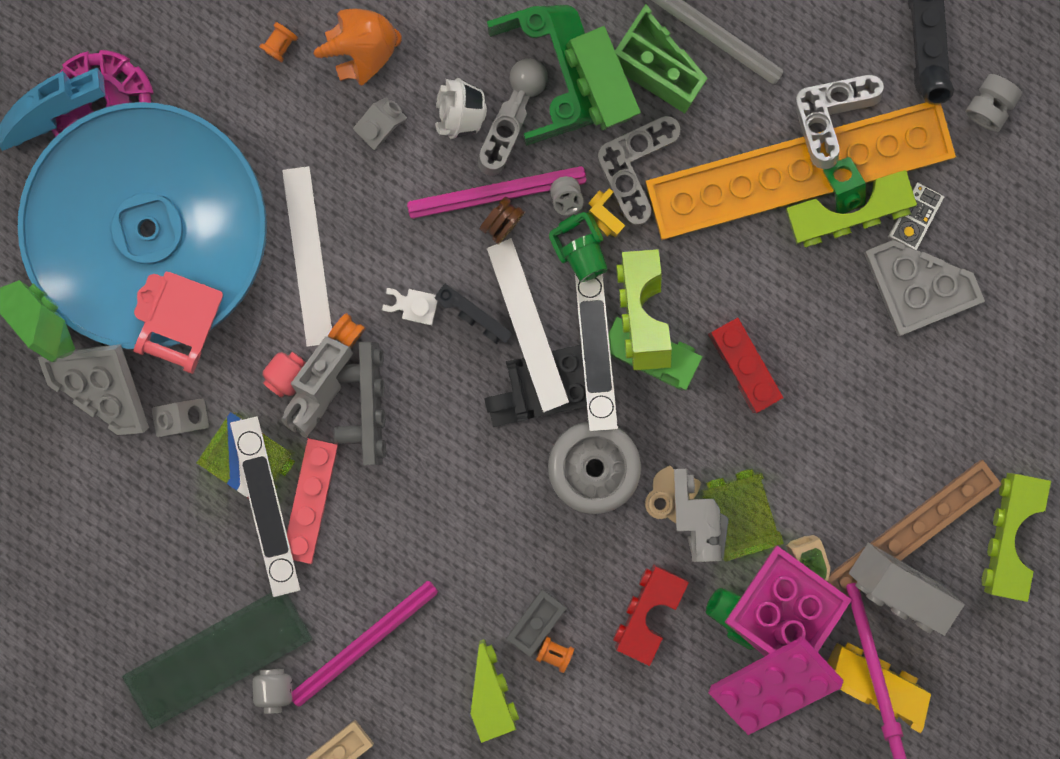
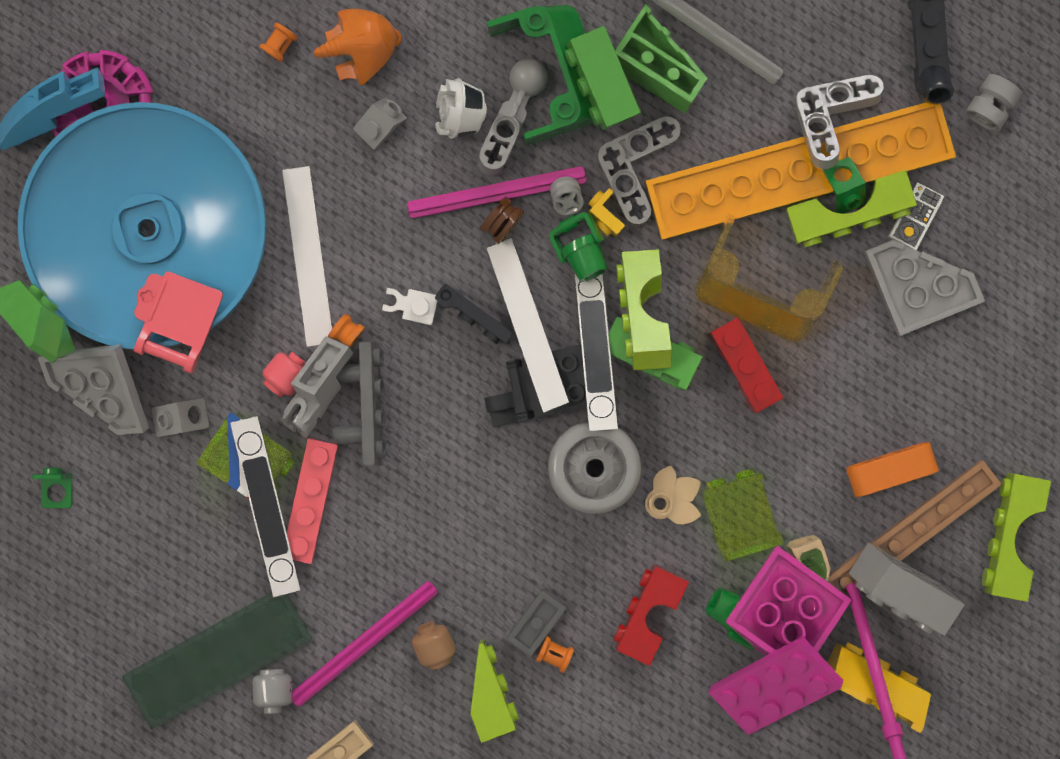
light grey plate [674,469,729,562] -> none
none -> green bracket [32,468,72,508]
none -> medium nougat head [411,621,456,670]
none -> clear yellow windscreen [695,213,844,342]
none -> orange beam [846,441,939,497]

